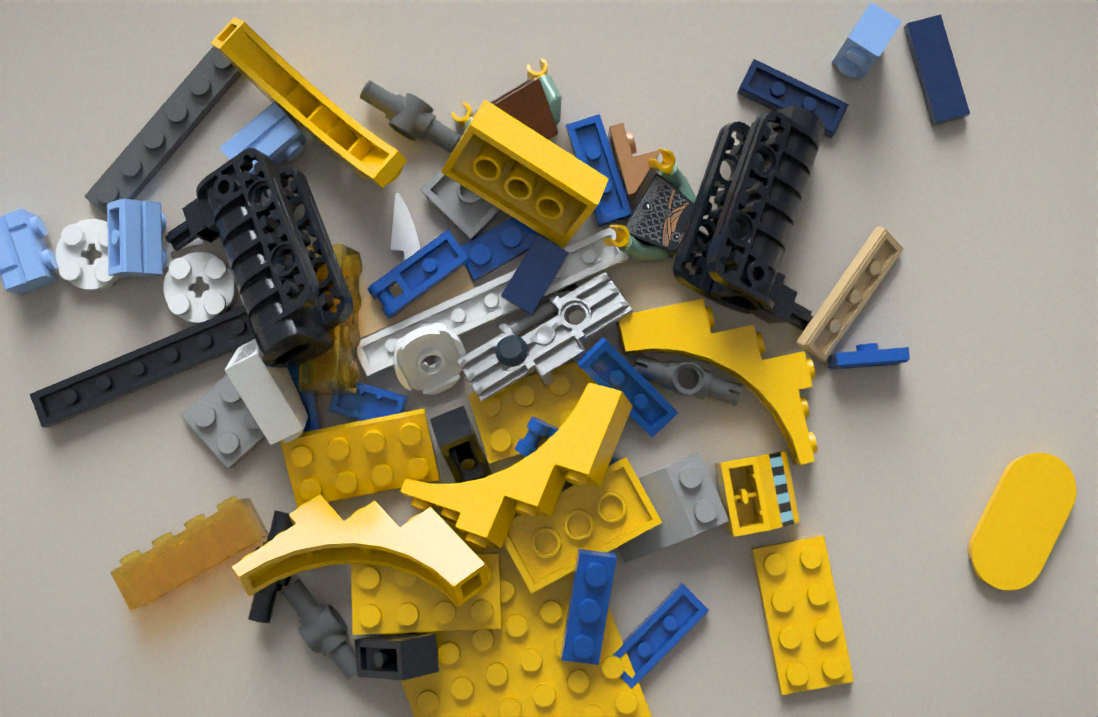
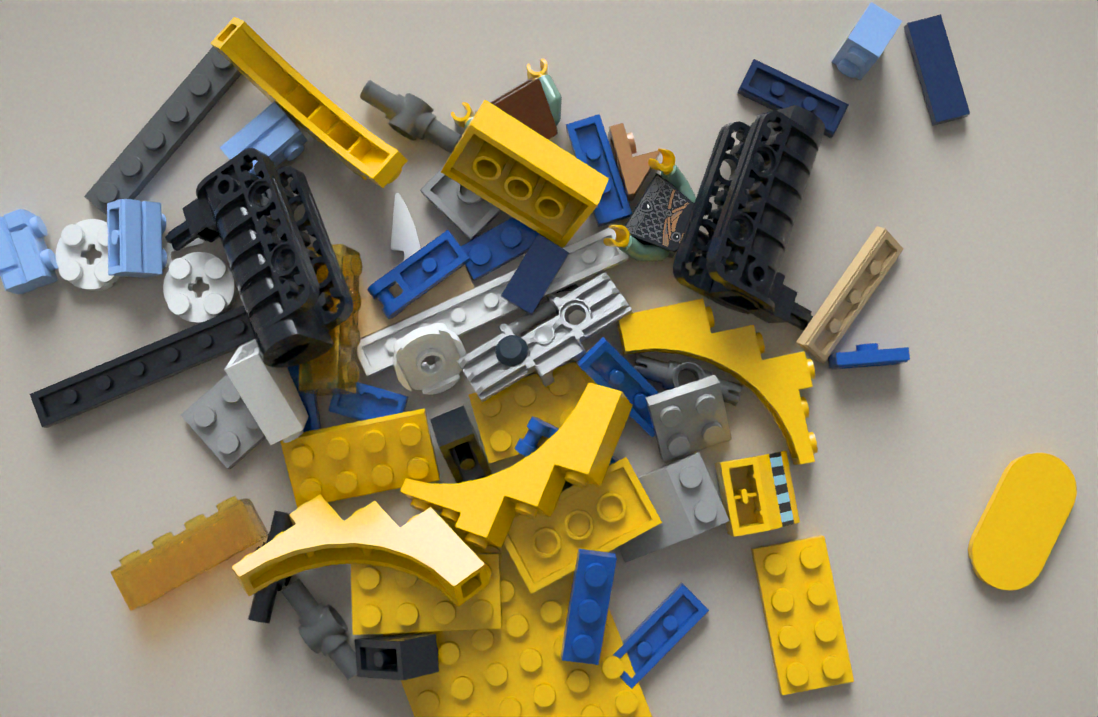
none -> light grey plate [646,375,732,462]

